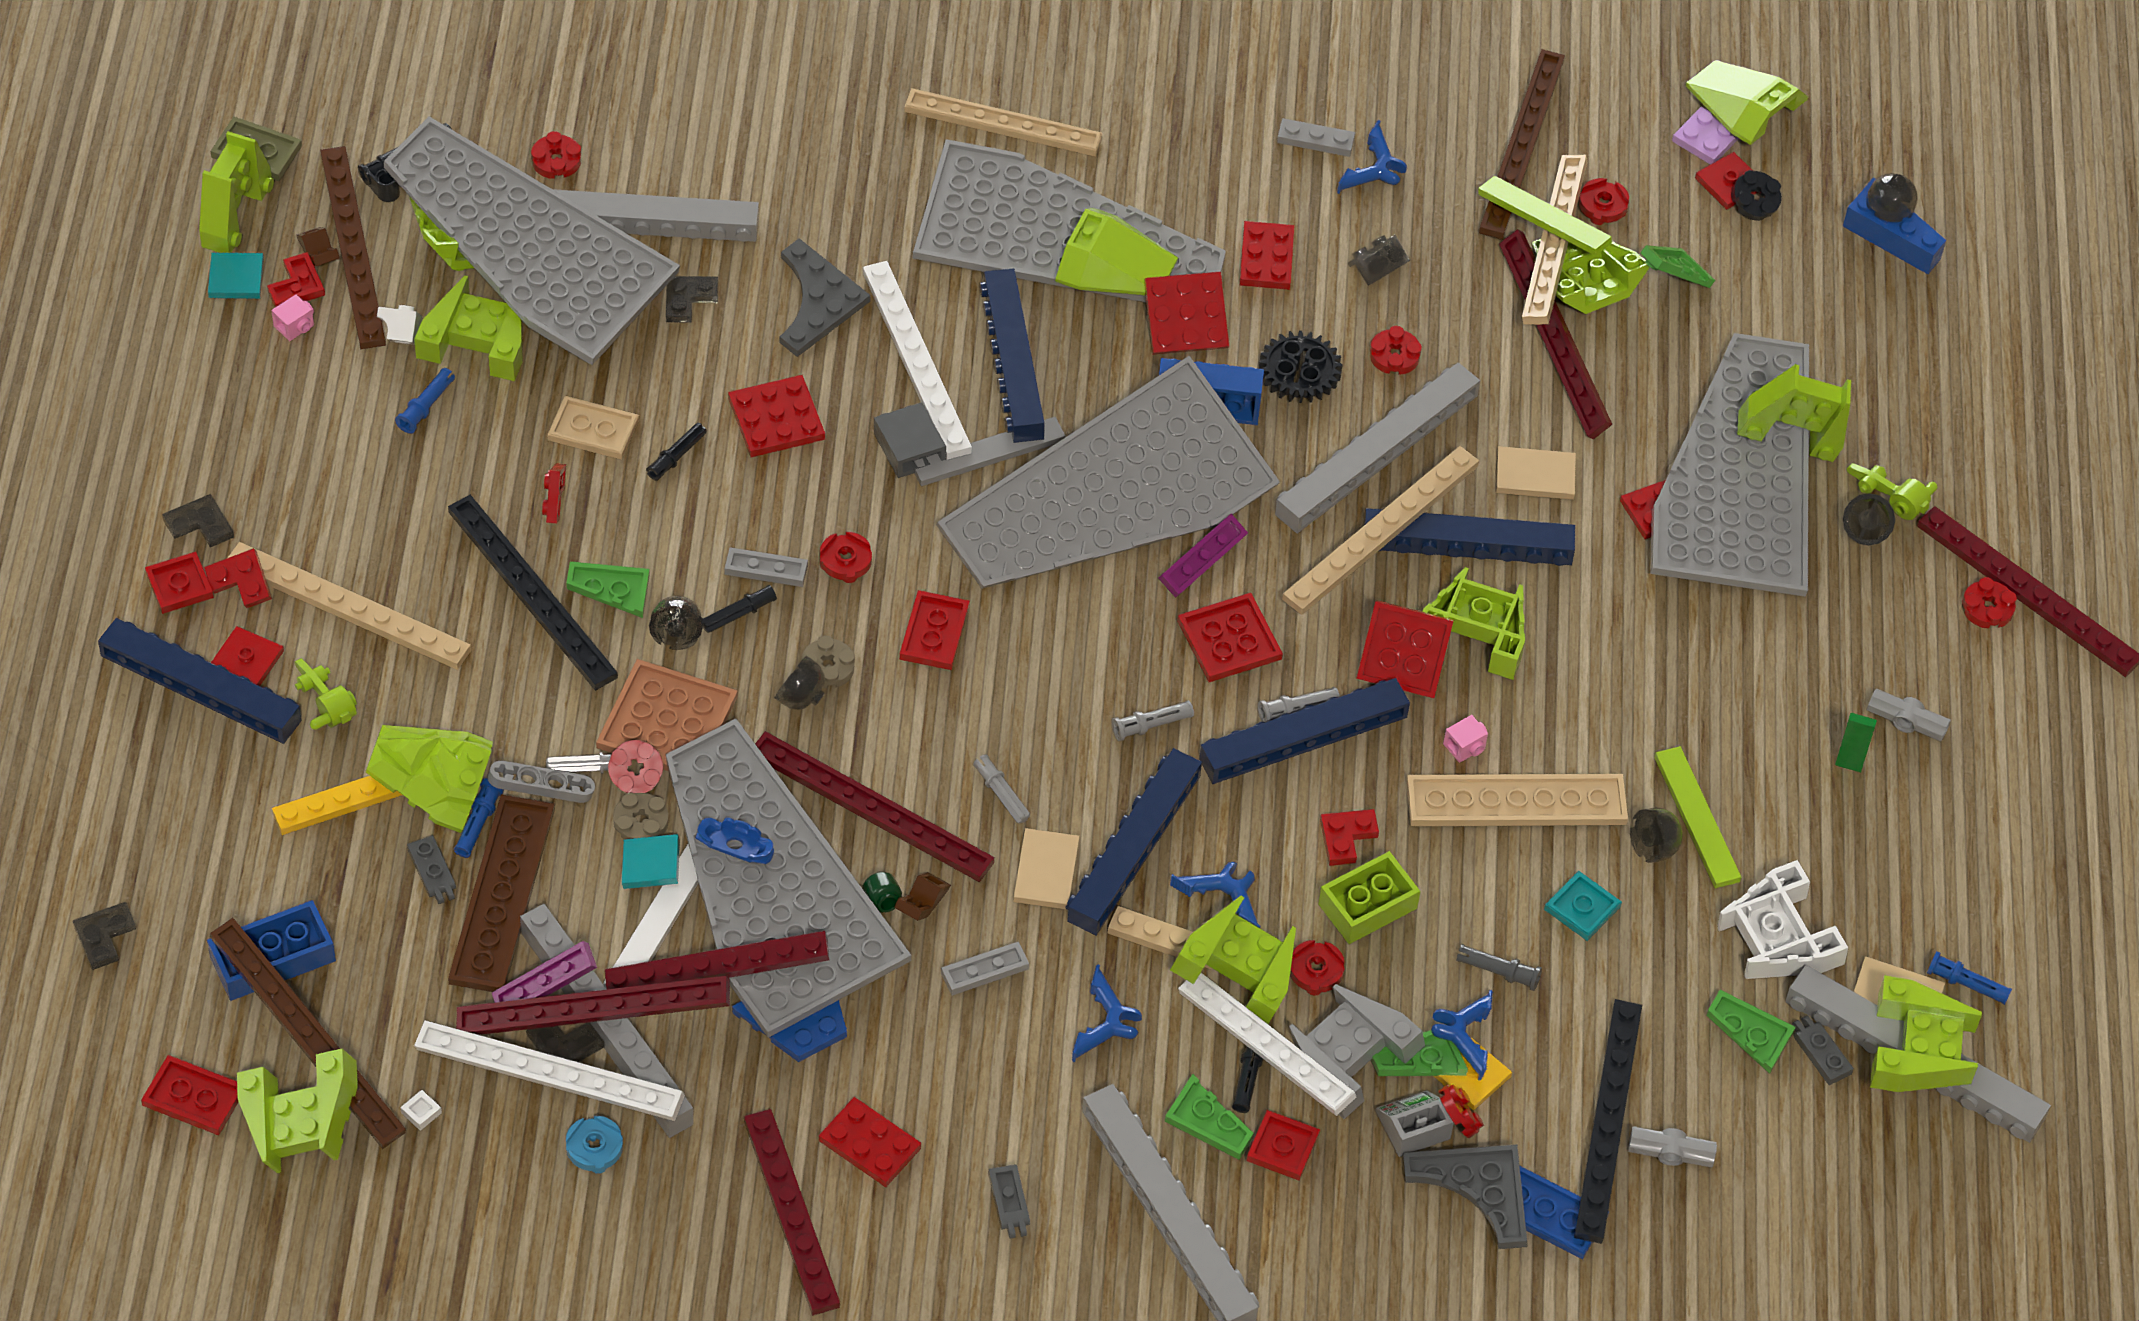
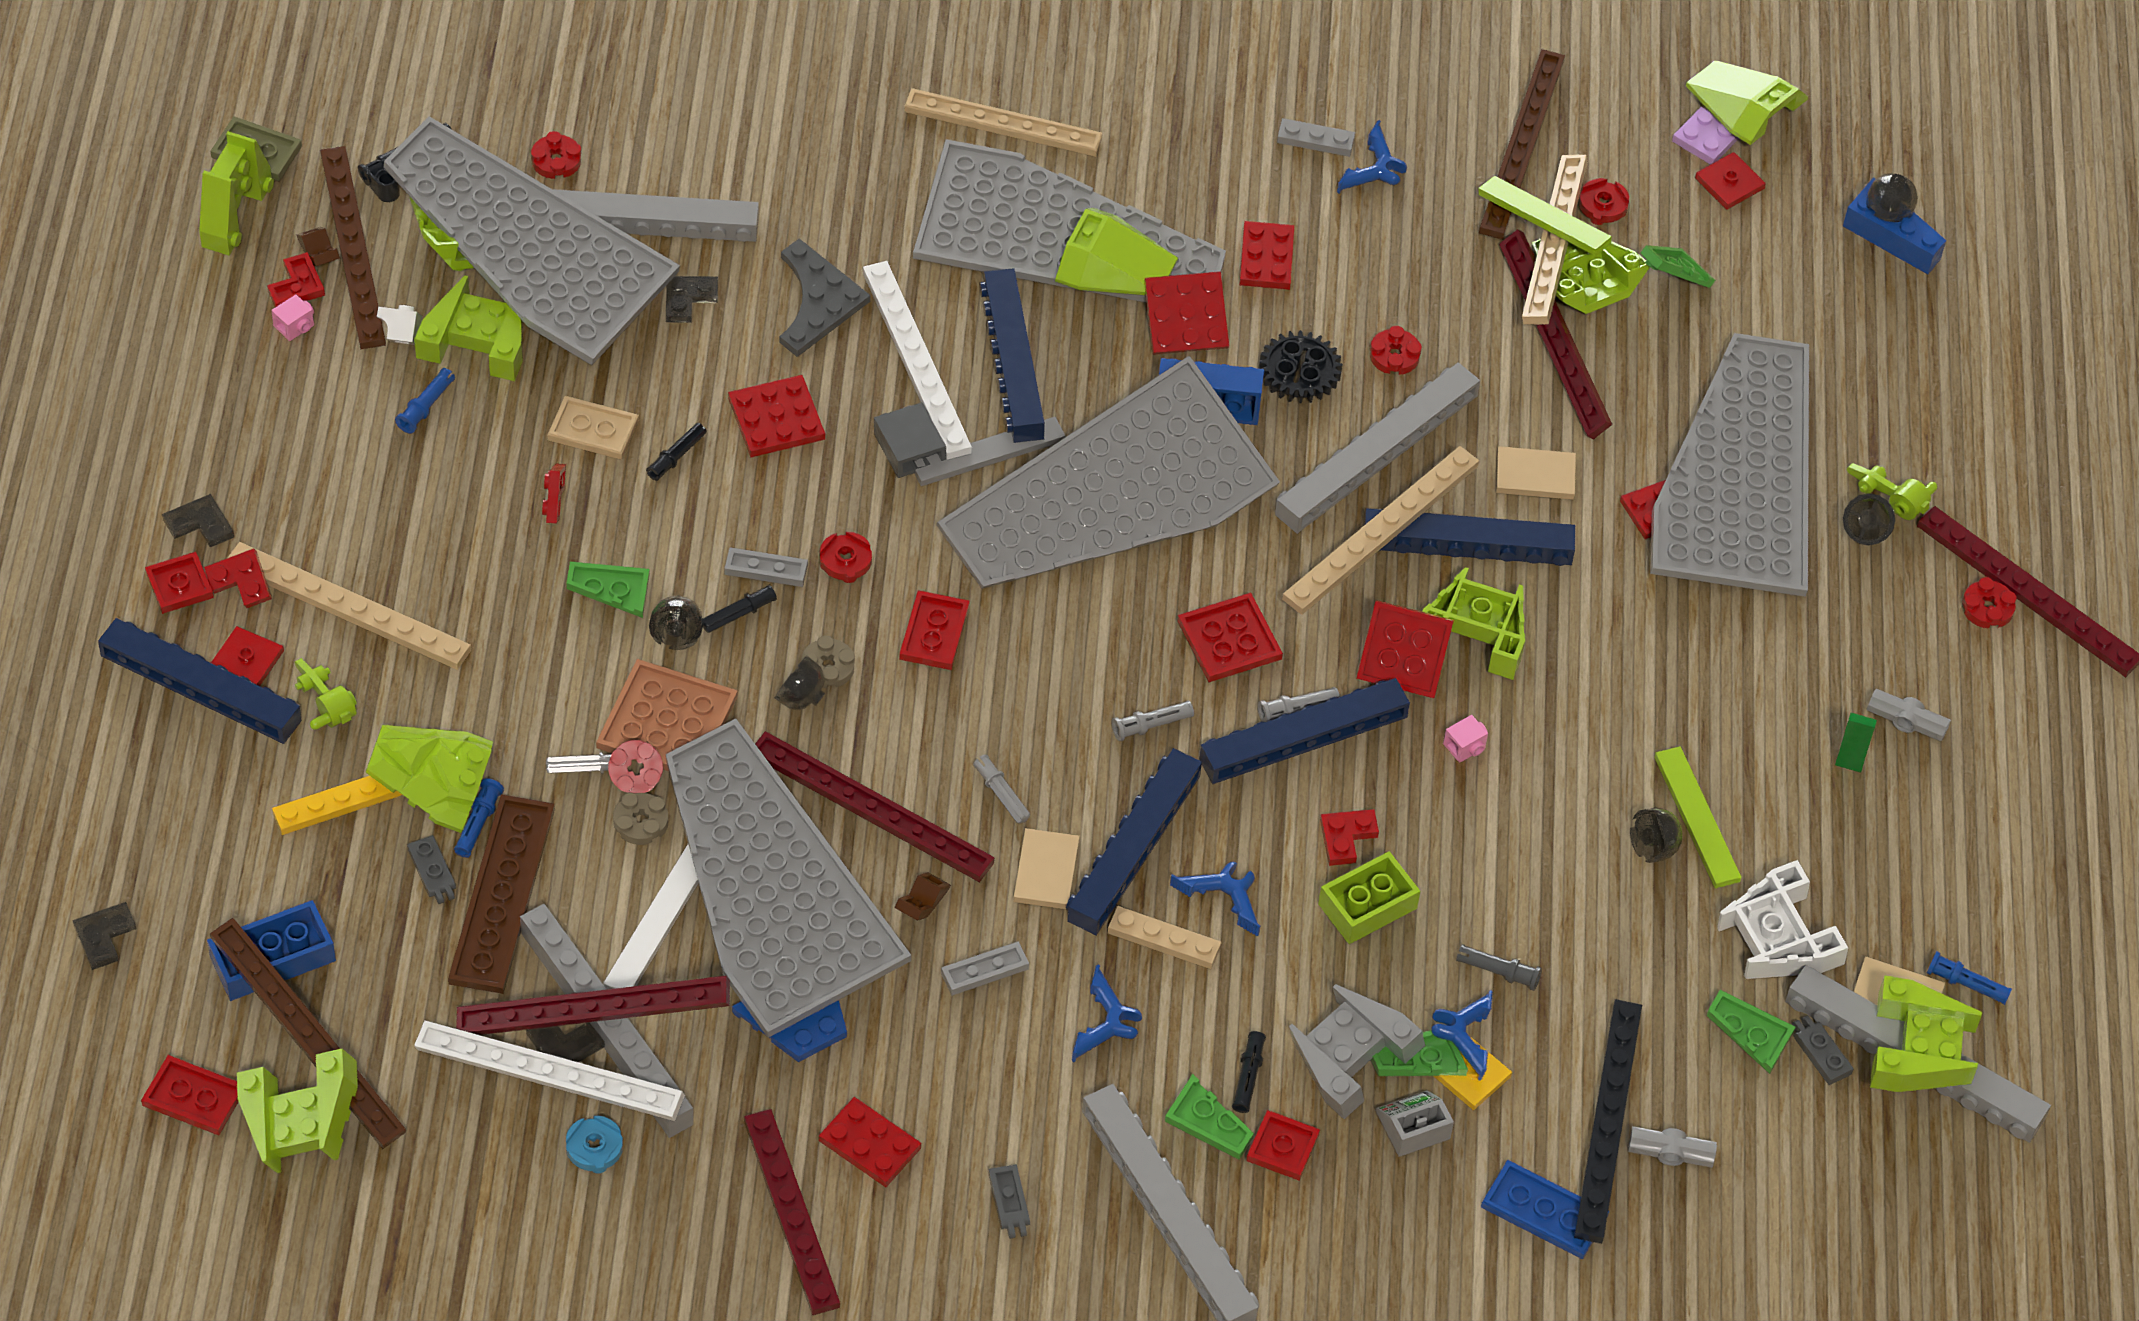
teal tile [208,253,264,299] -> none
white plate [400,1090,442,1131] -> none
black plate [448,495,618,691] -> none
light grey beam [487,761,595,803] -> none
magenta plate [492,941,597,1002] -> none
dark red plate [605,931,830,989] -> none
teal tile [622,834,680,889] -> none
blue piece [695,818,774,864] -> none
dark green head [862,872,902,913] -> none
magenta plate [1158,514,1248,598] -> none
lime wedge [1170,896,1296,1024] -> none
white tile [1178,973,1356,1116] -> none
red plate [1290,940,1345,996] -> none
clear smoke bracket [1348,235,1410,286] -> none
dark grey plate [1403,1145,1527,1249] -> none
tan plate [1406,774,1628,826] -> none
red plate [1439,1084,1484,1138] -> none
teal tile [1544,871,1622,941] -> none
black plate [1731,170,1782,221] -> none
lime wedge [1737,364,1851,462] -> none

